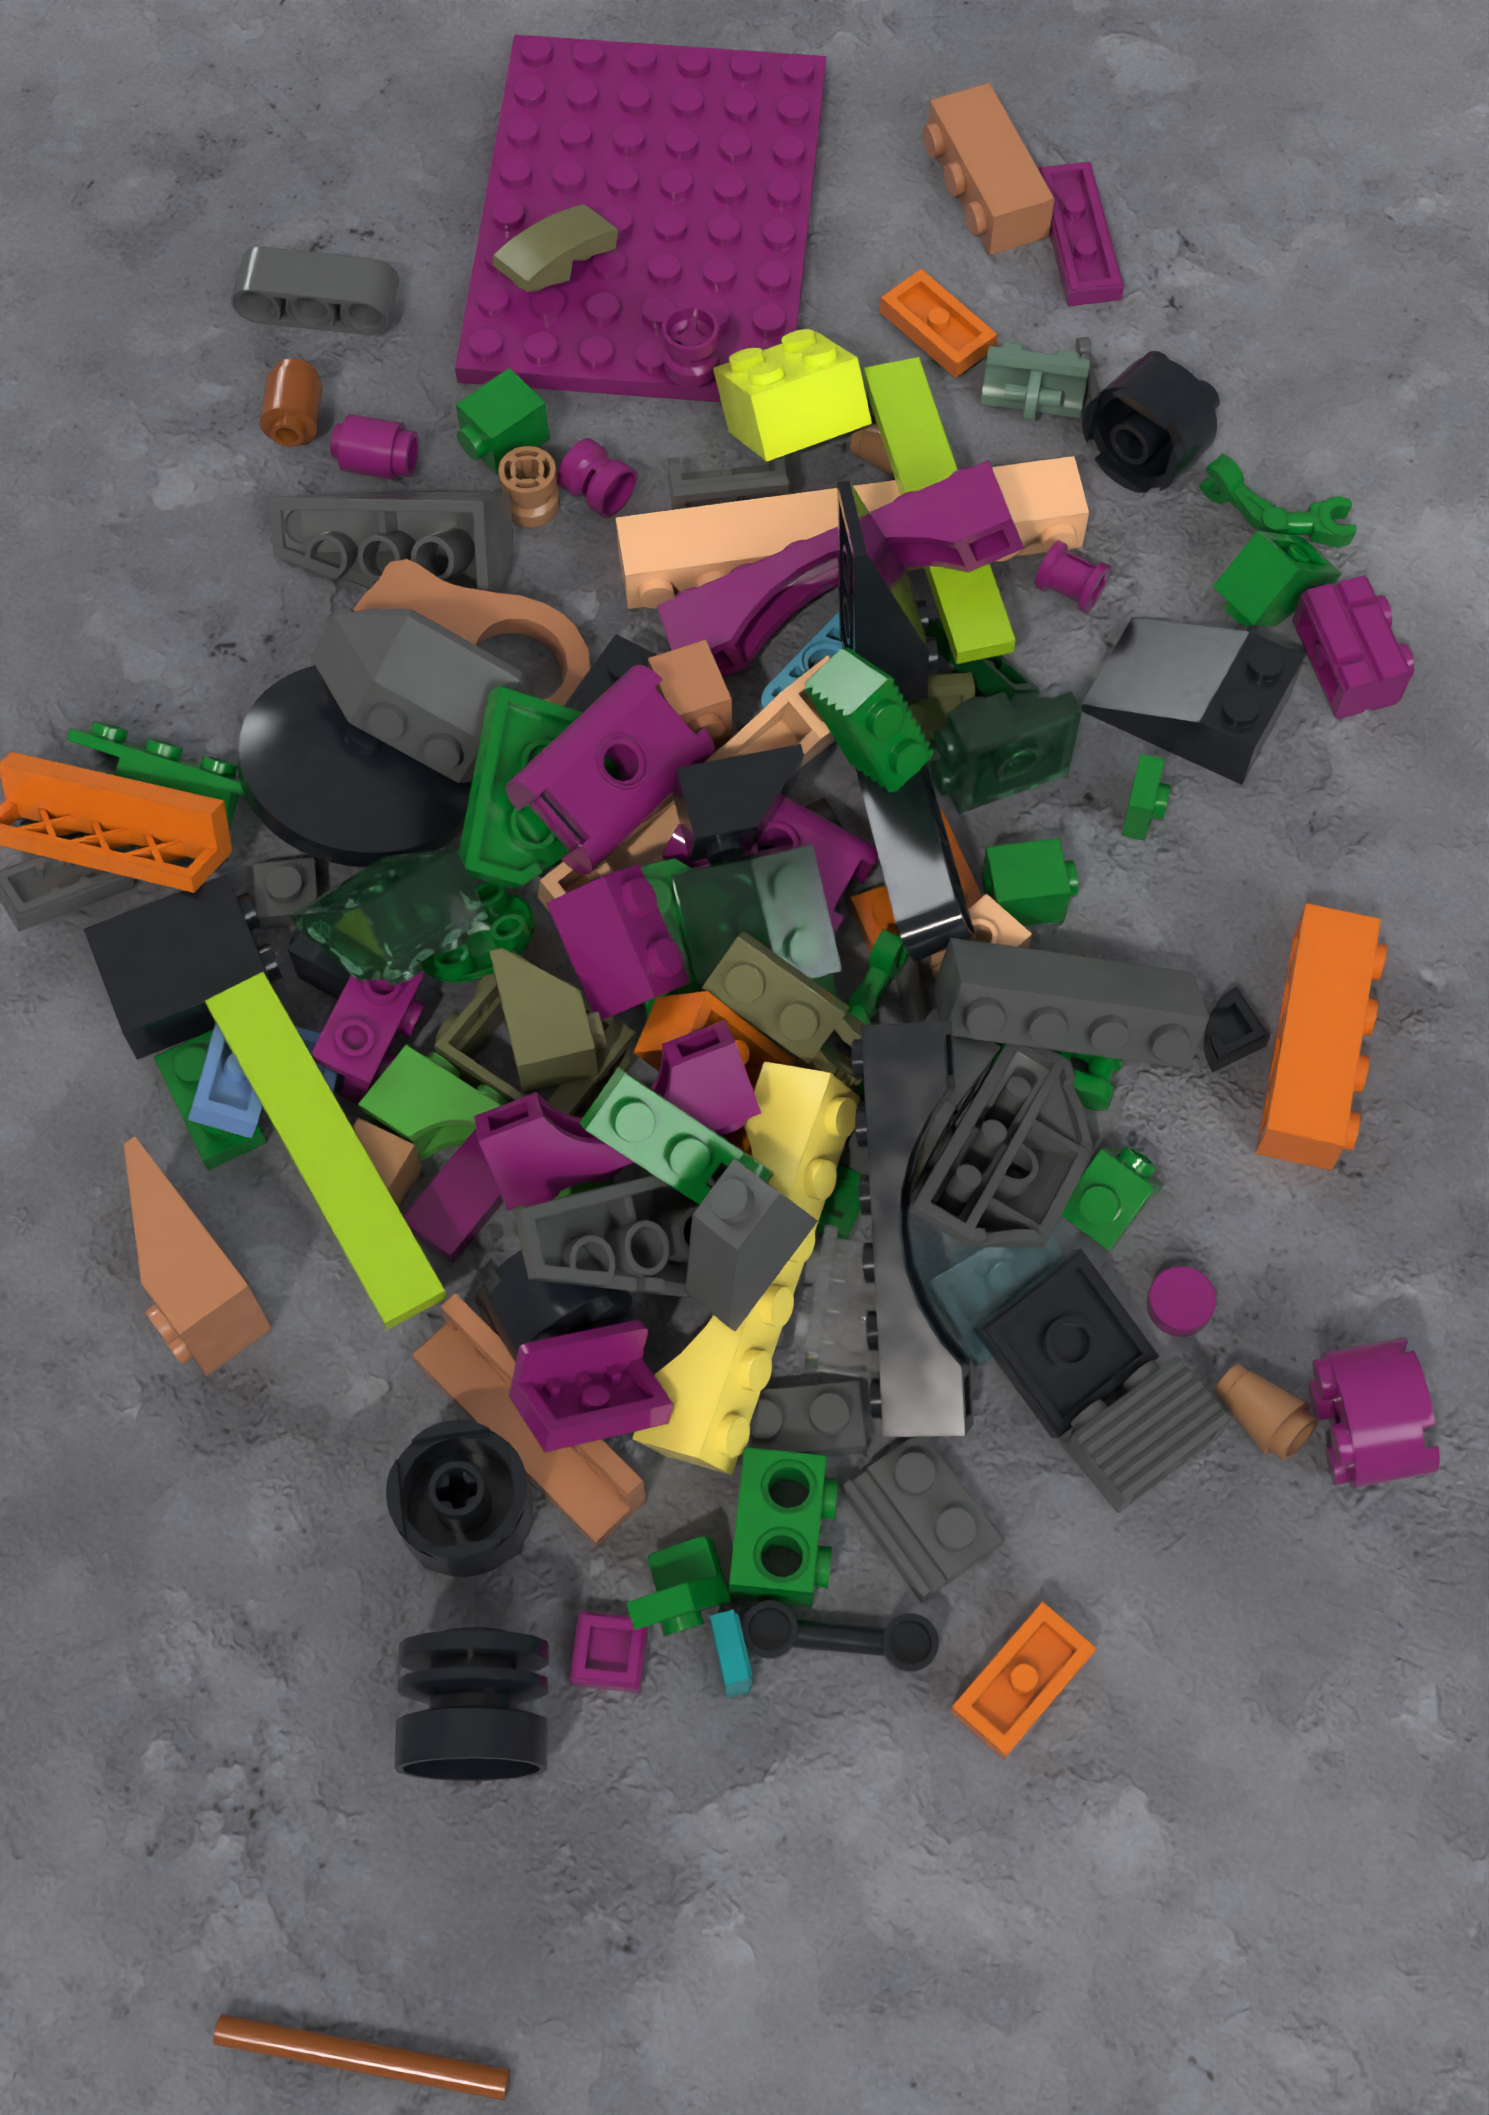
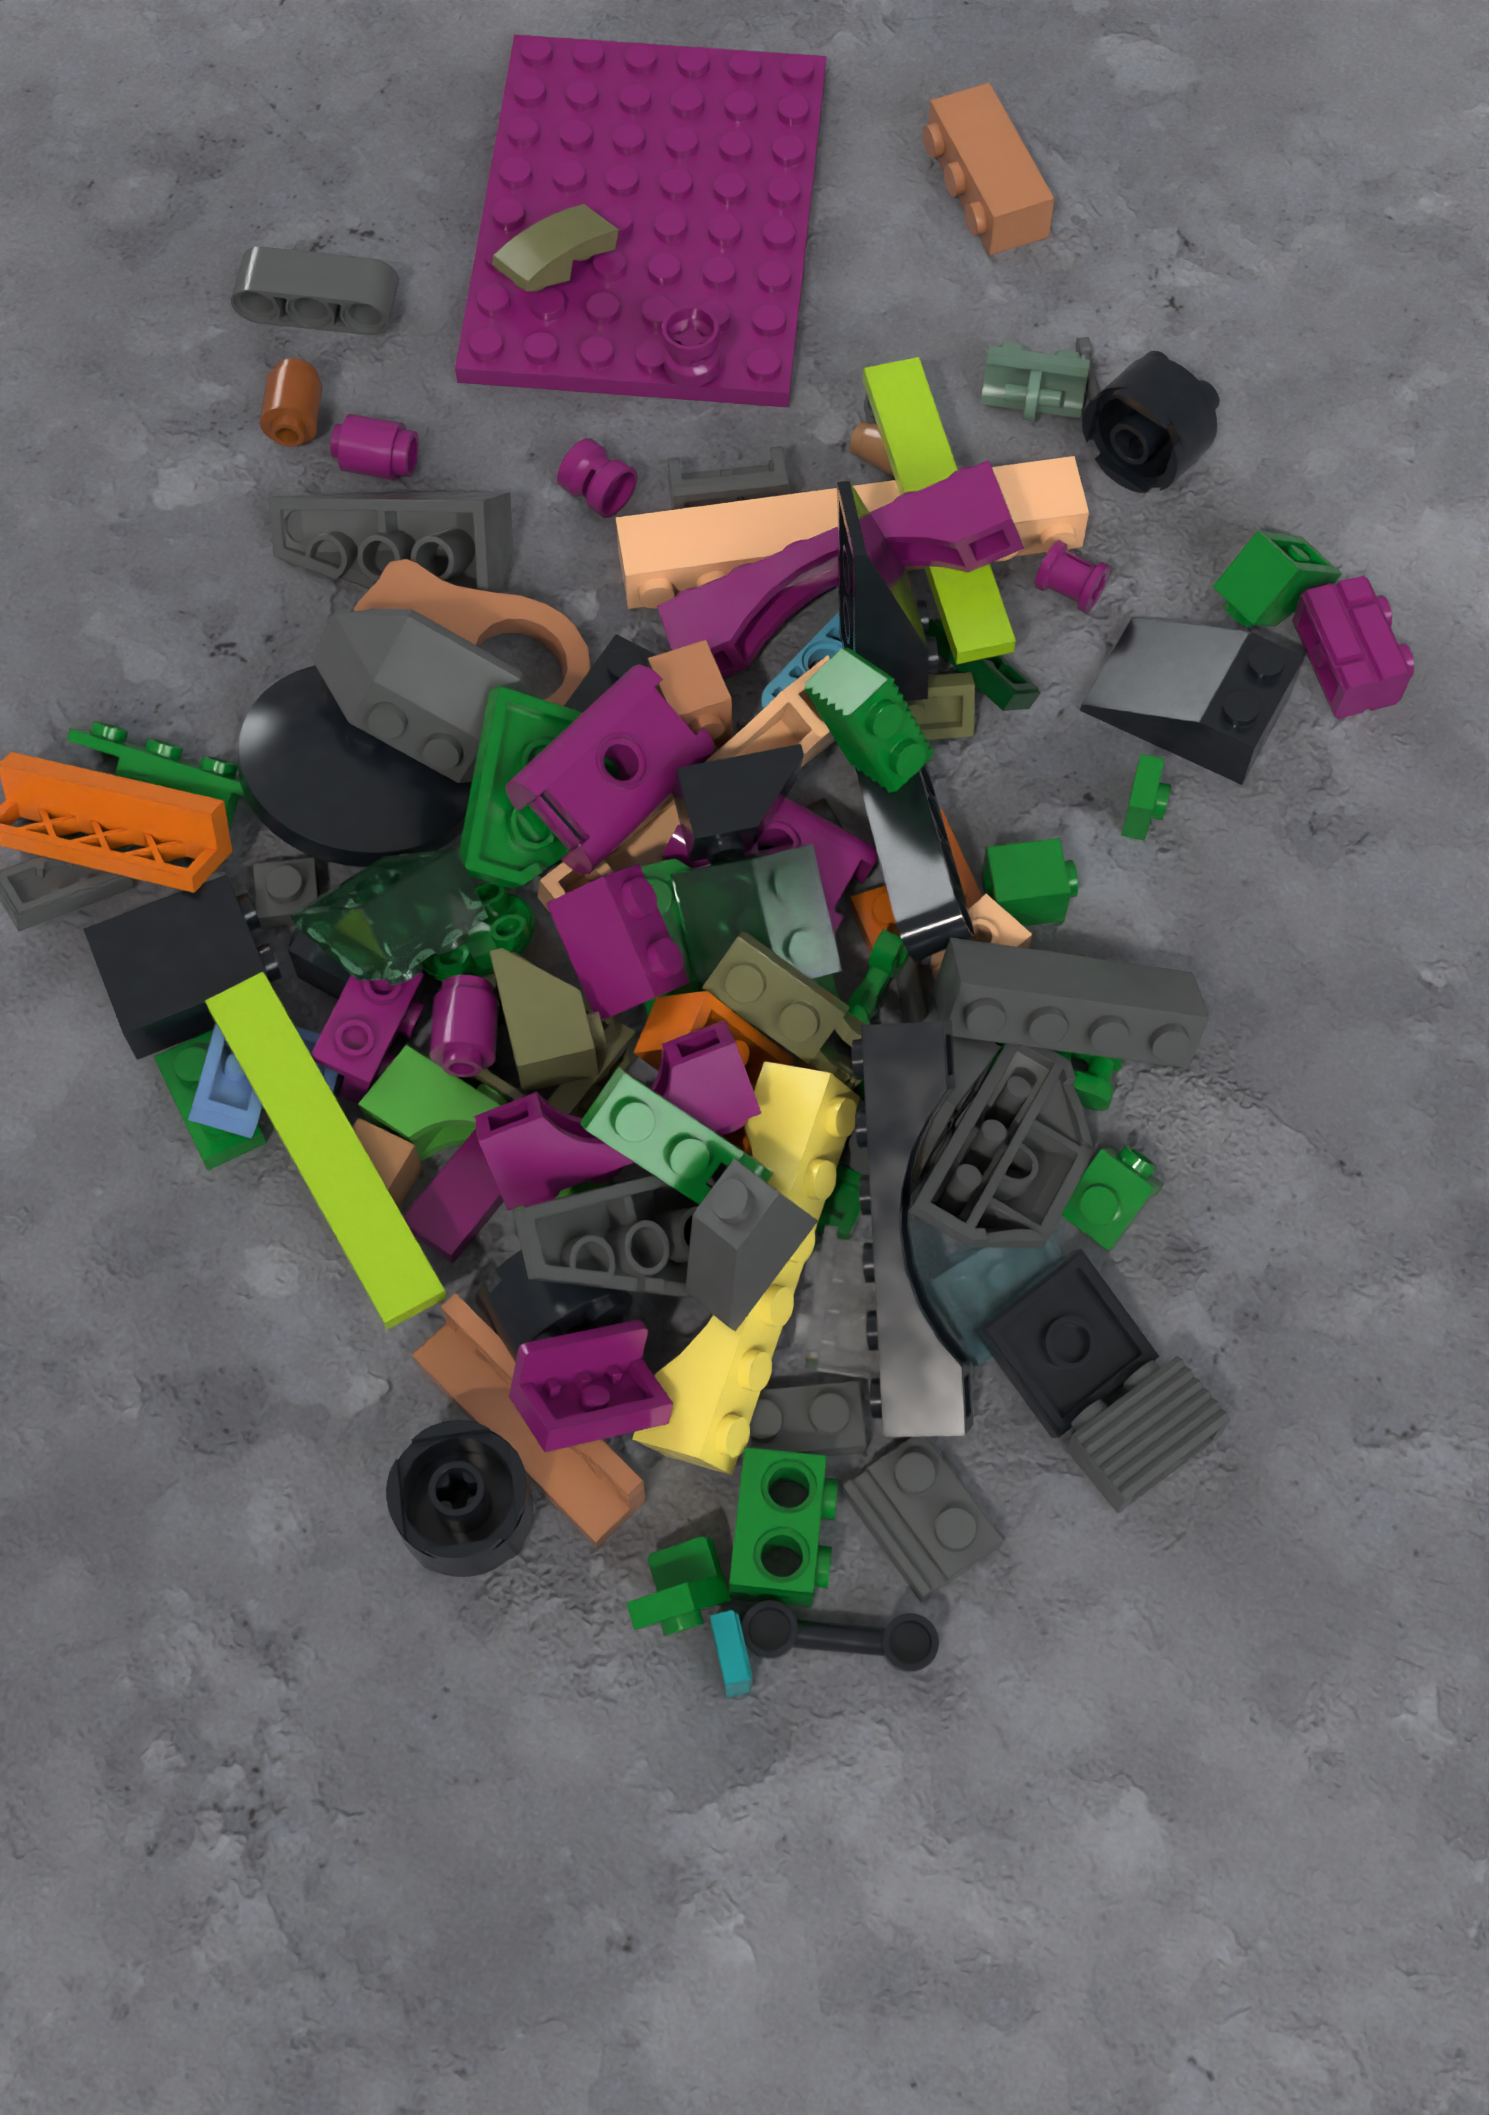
nougat slope [124,1136,272,1376] -> none
dark orange bar [213,2014,511,2101] -> none
black wheel [394,1627,549,1781] -> none
green brick [456,368,550,475] -> none
medium nougat wheel [498,446,560,528] -> none
magenta tile [569,1611,649,1693] -> none
neon yellow brick [713,329,872,462] -> none
orange plate [880,269,998,378] -> none
clear green plate [930,691,1082,814] -> none
orange plate [950,1601,1097,1760] -> none
magenta tile [1038,161,1124,306] -> none
magenta tile [1147,1266,1216,1337] -> none
green piece [1199,454,1357,548] -> none
black tile [1203,986,1270,1072] -> none
medium nougat cone [1214,1363,1318,1461] -> none
orange brick [1255,903,1387,1171] -> none
magenta brick [1308,1337,1440,1489] -> none
none -> magenta brick [430,975,499,1077]

